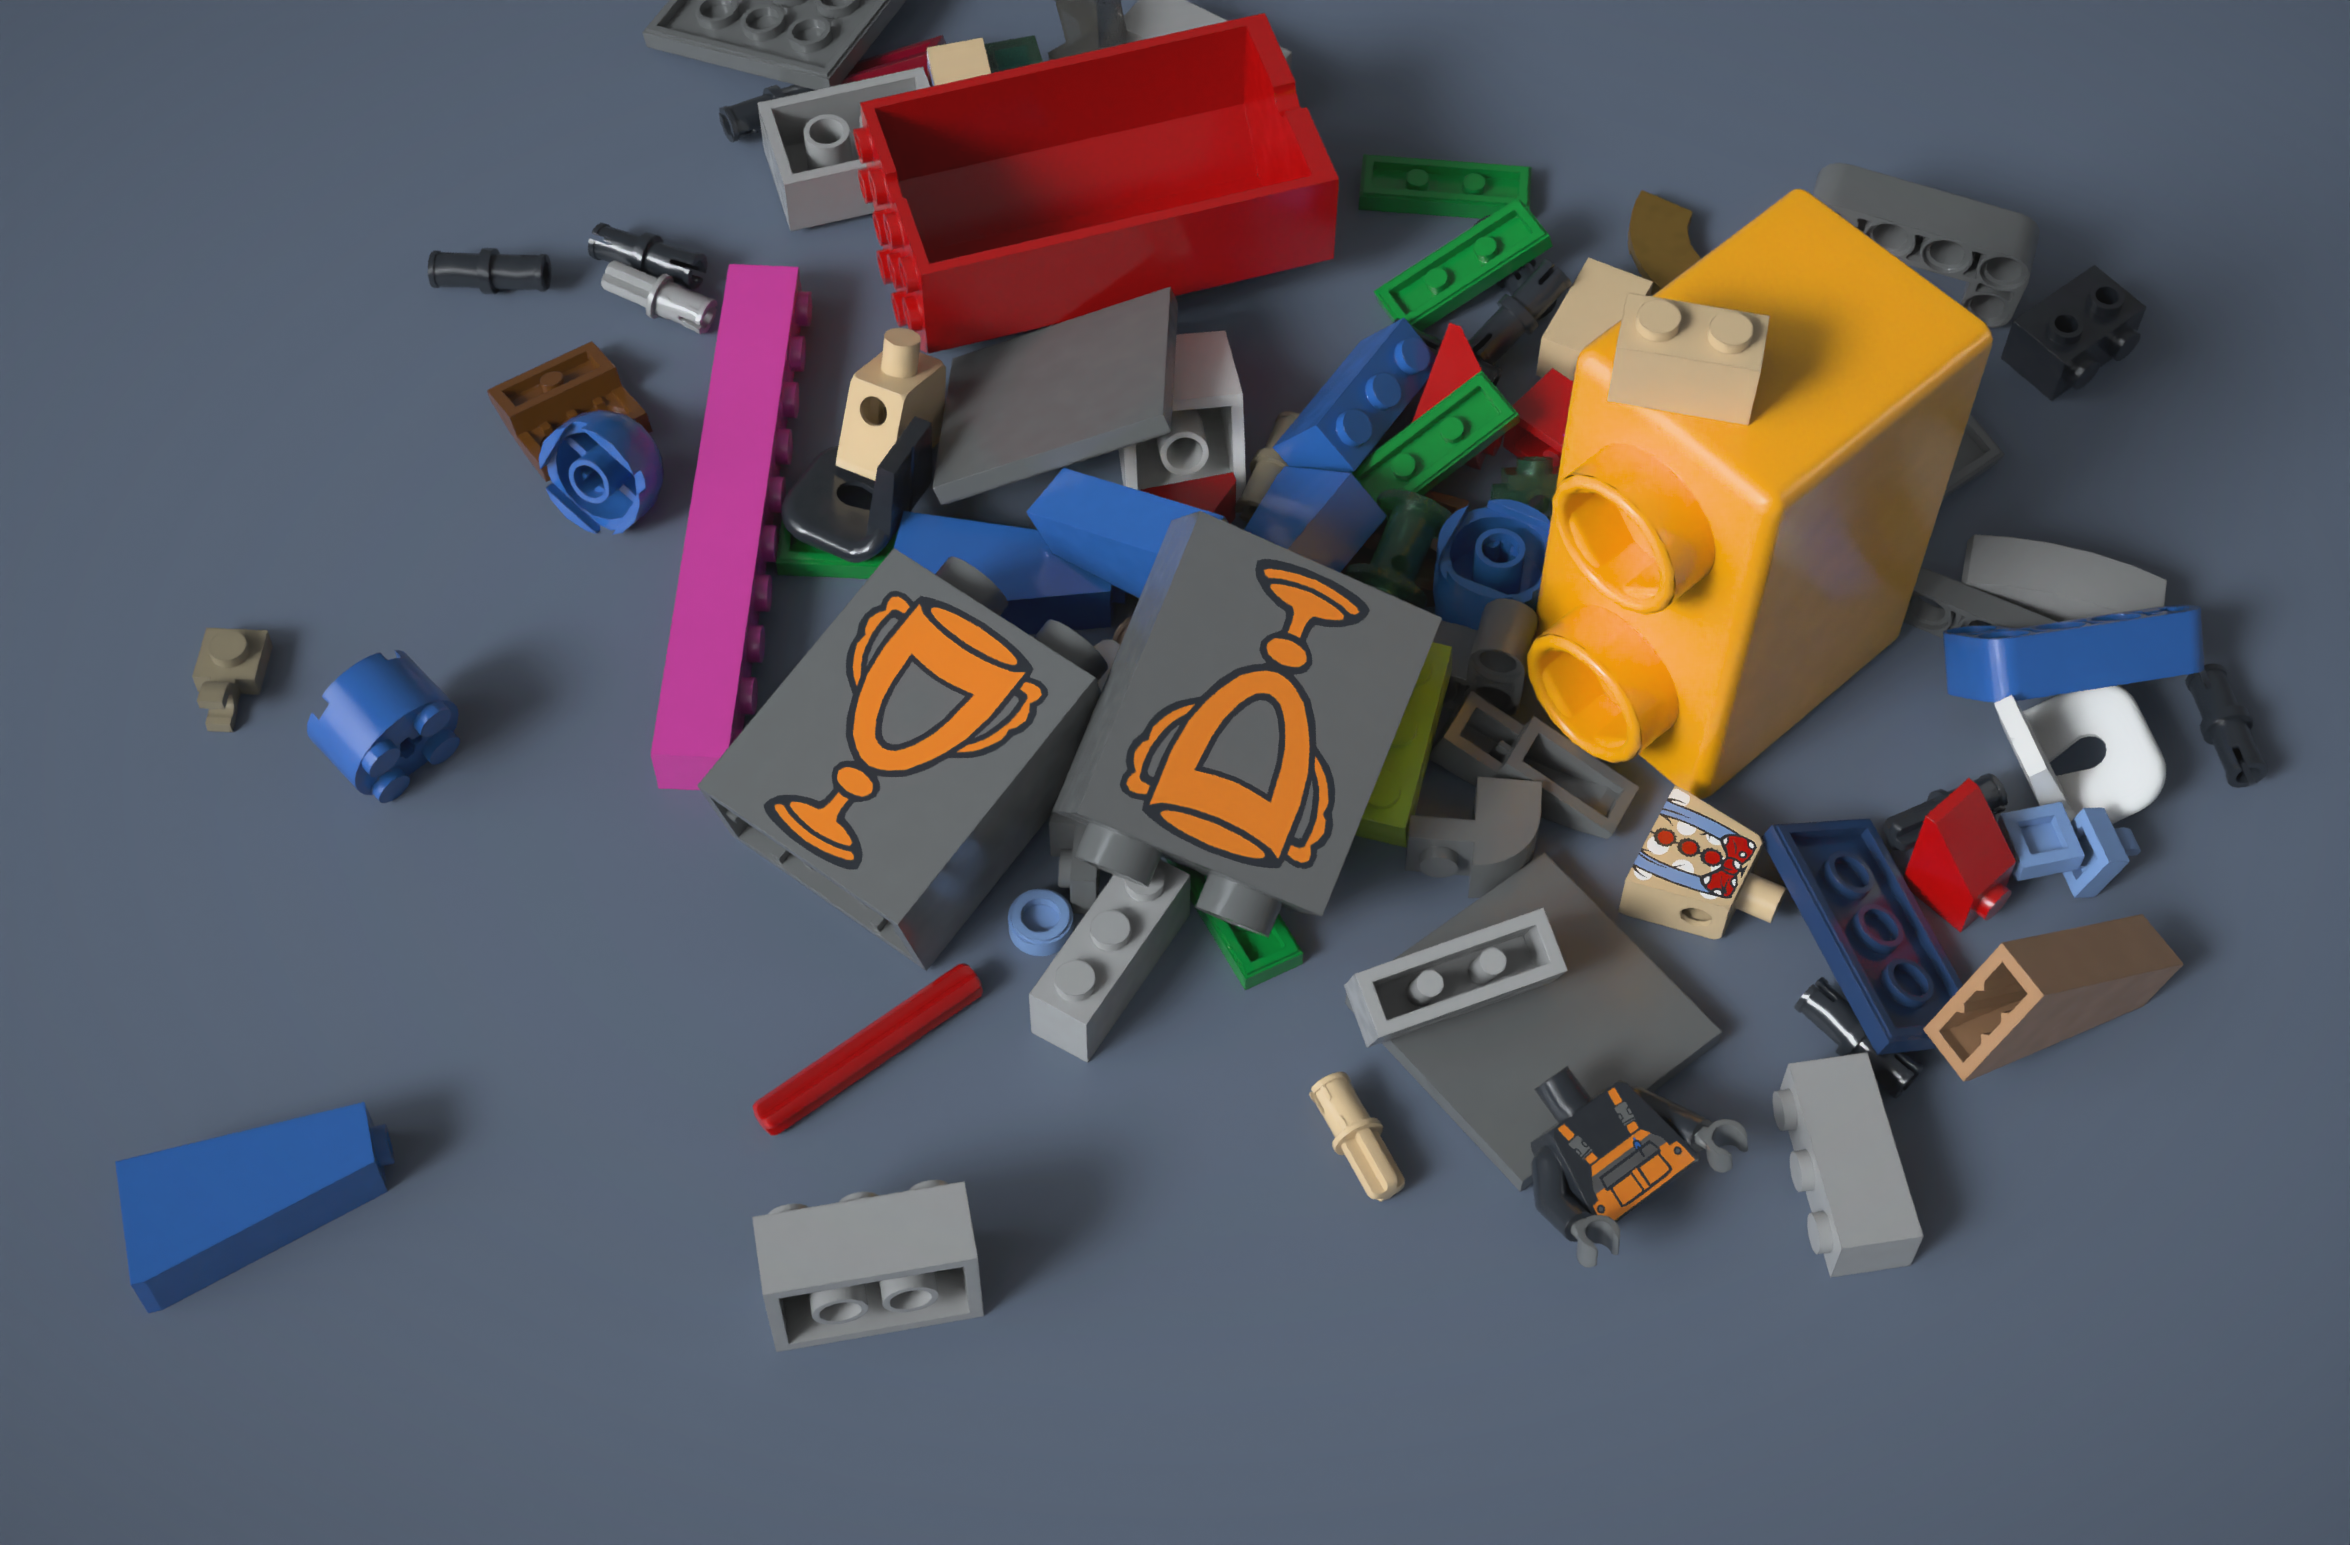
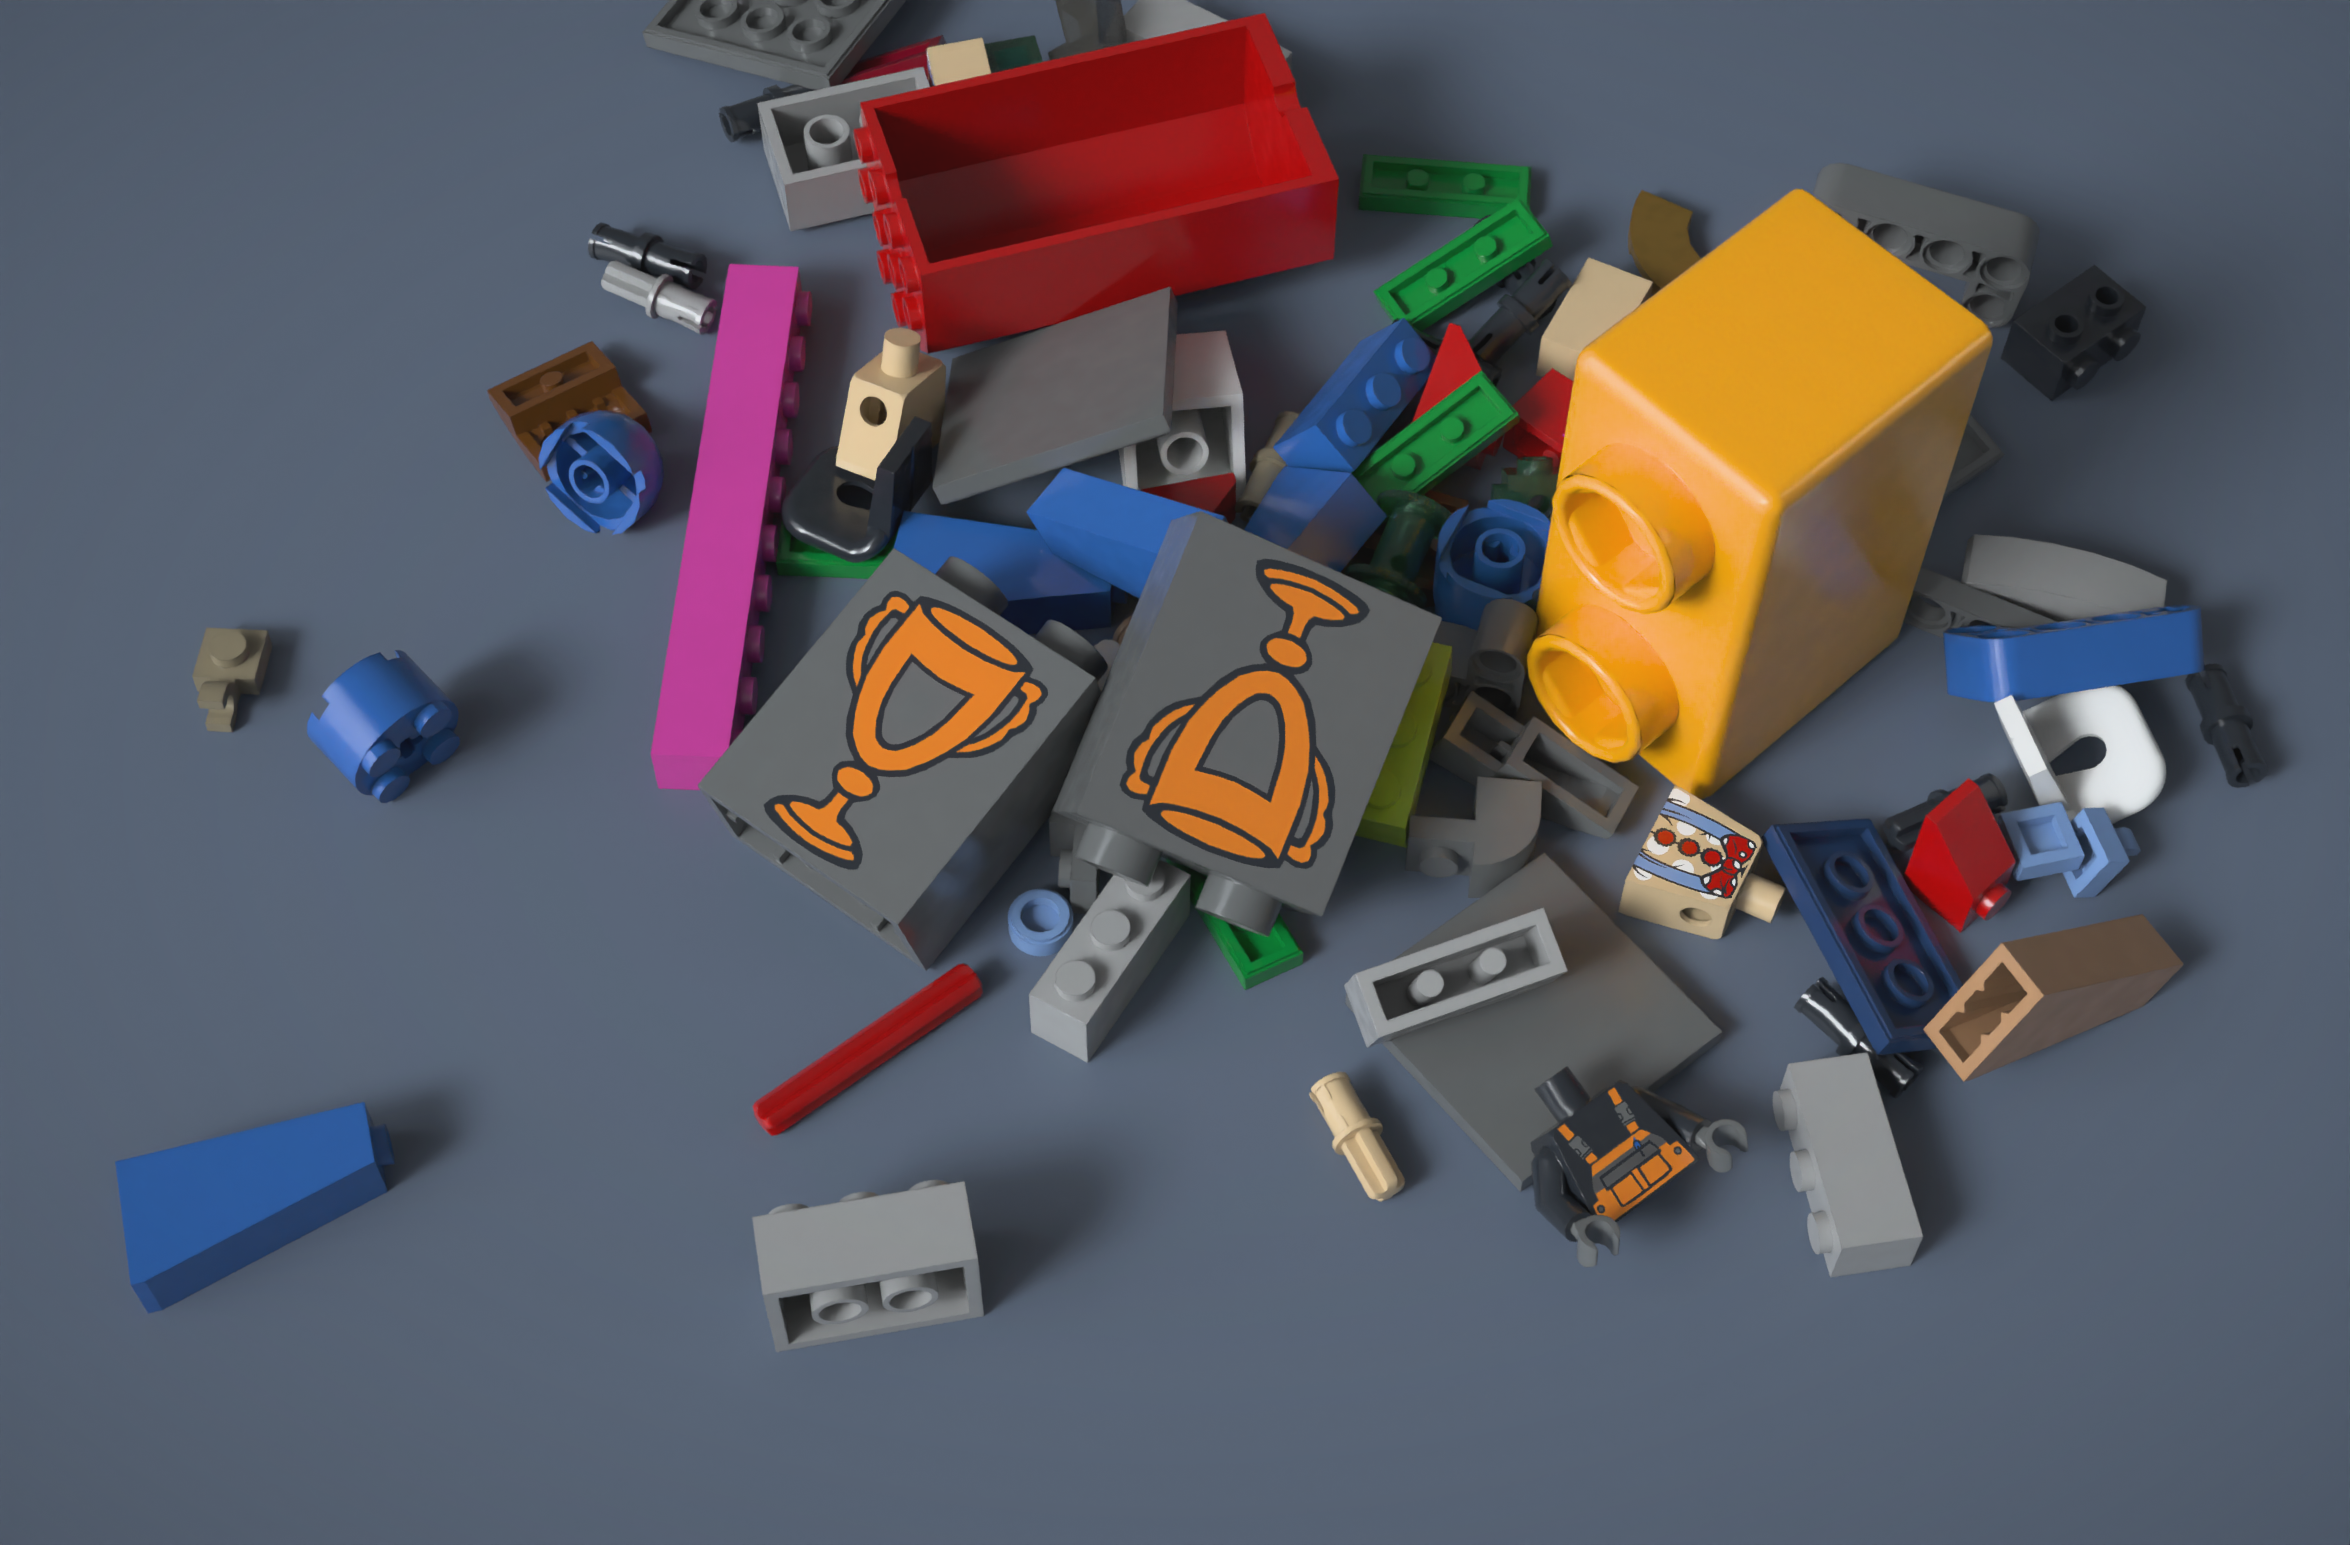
black pin [428,248,551,294] -> none
tan brick [1607,292,1770,425] -> none

